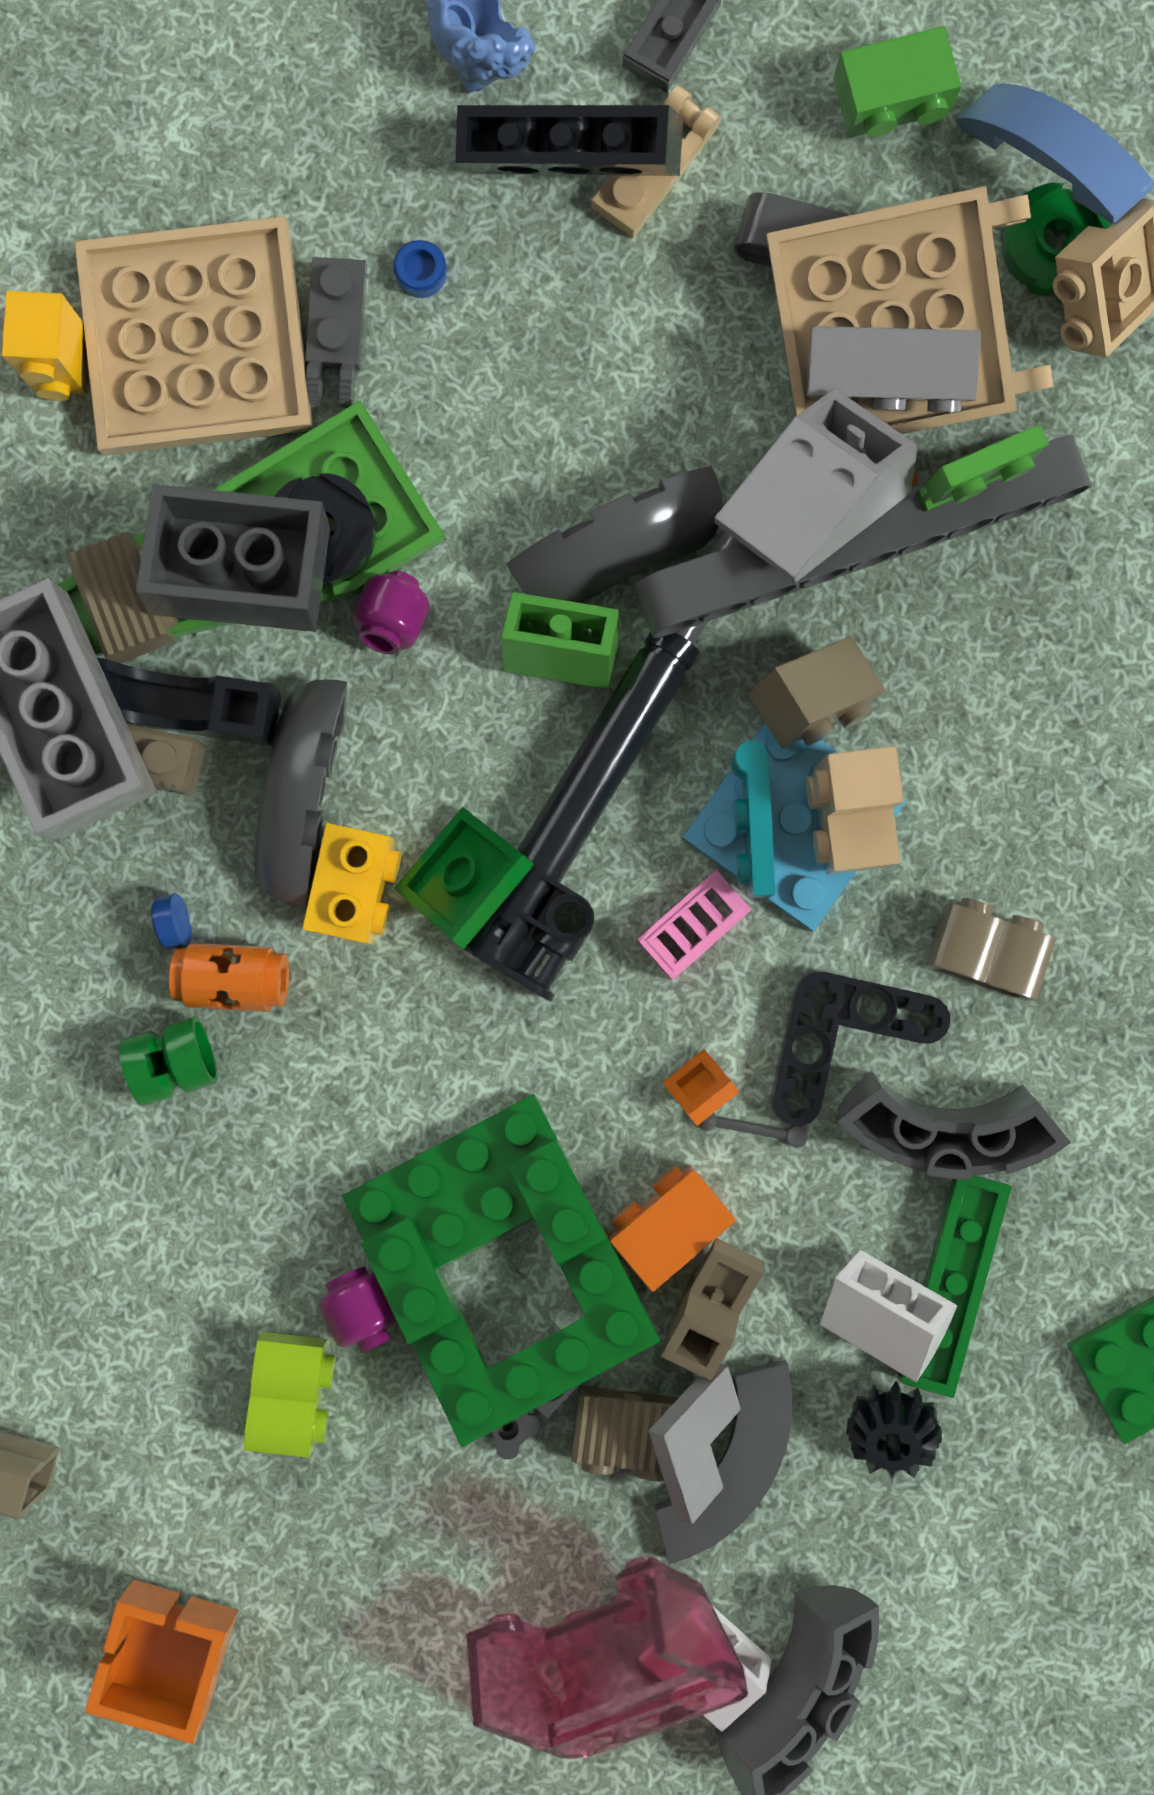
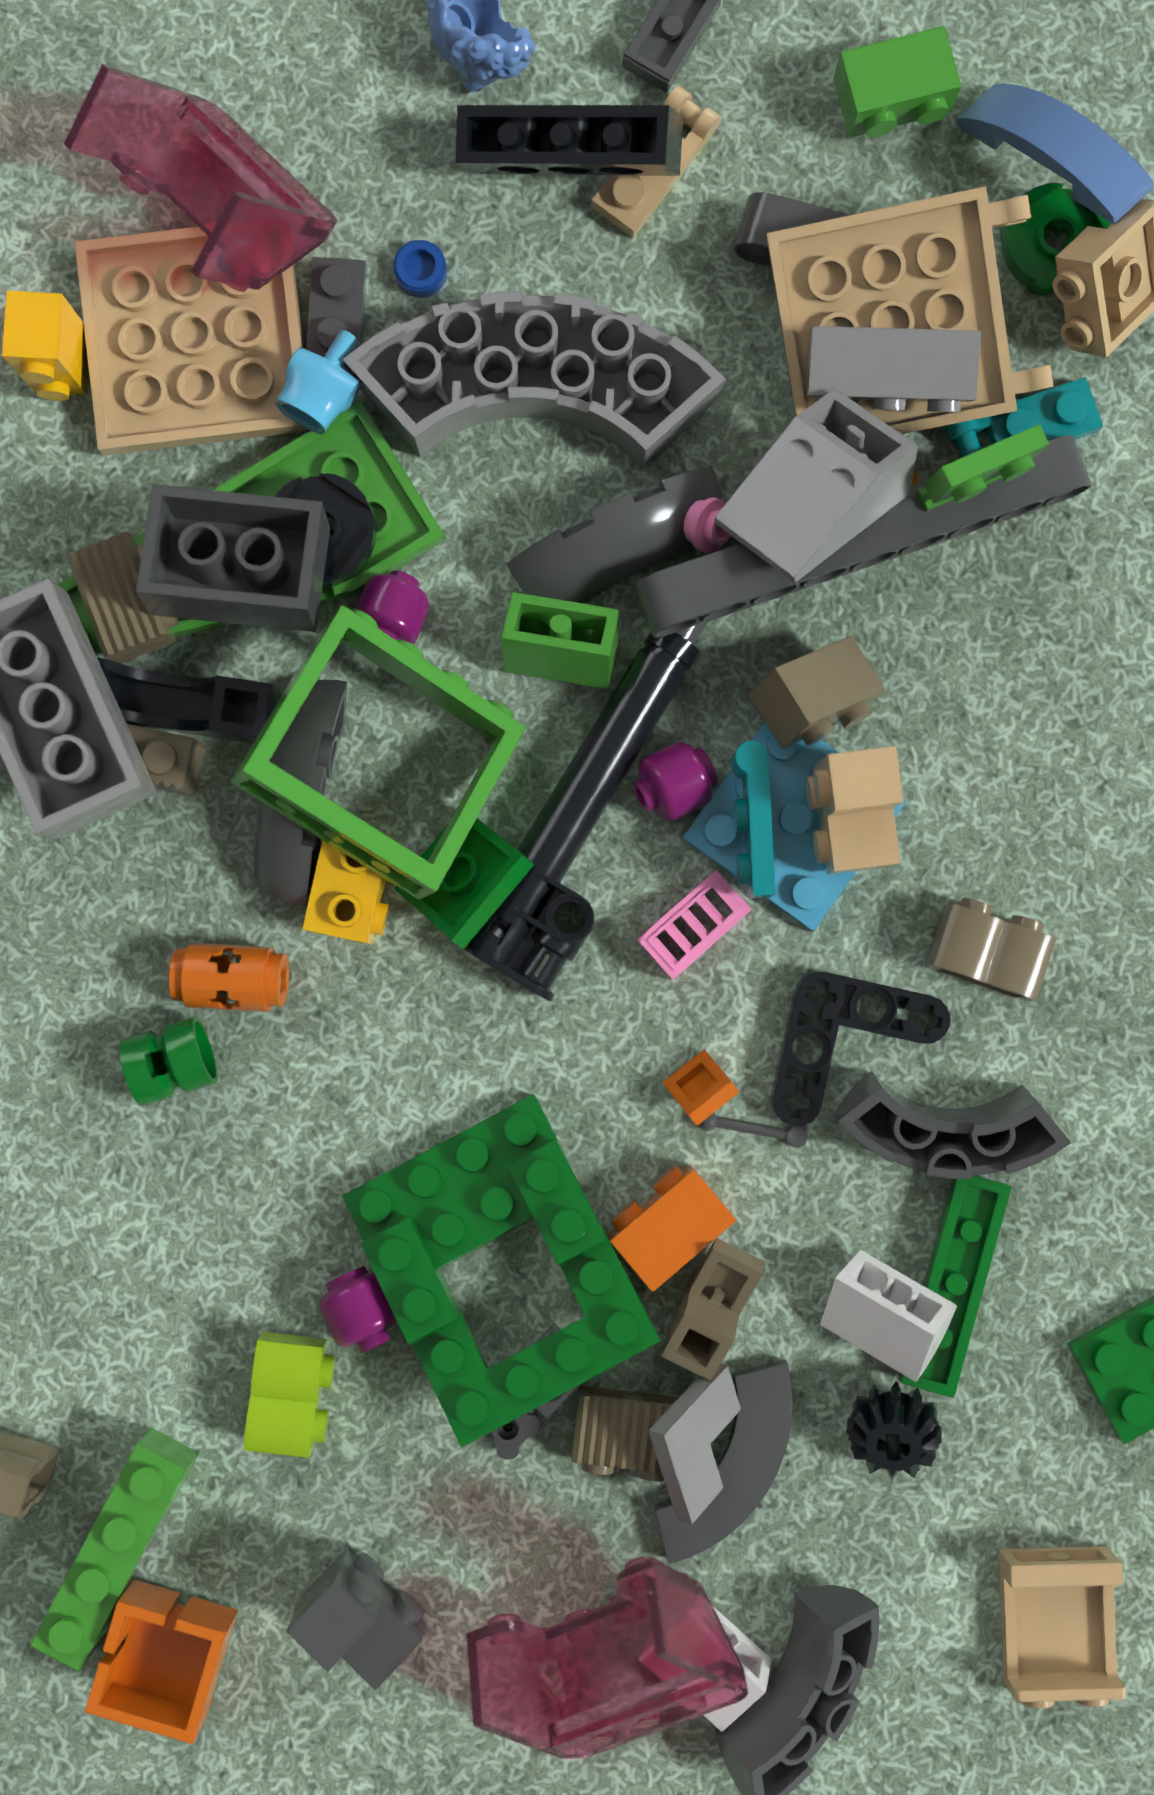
blue tile [151,893,192,950] -> none
none -> bright green arch [30,1428,199,1672]
none -> clear pink windscreen [64,64,337,292]
none -> bright green window [230,605,526,900]
none -> medium azure piece [275,330,361,434]
none -> dark grey brick [286,1546,426,1691]
none -> light grey brick [343,291,726,468]
none -> magenta head [633,742,718,822]
none -> bright pink plate [684,497,731,553]
none -> teal plate [945,377,1103,459]
none -> tan panel [998,1546,1126,1709]

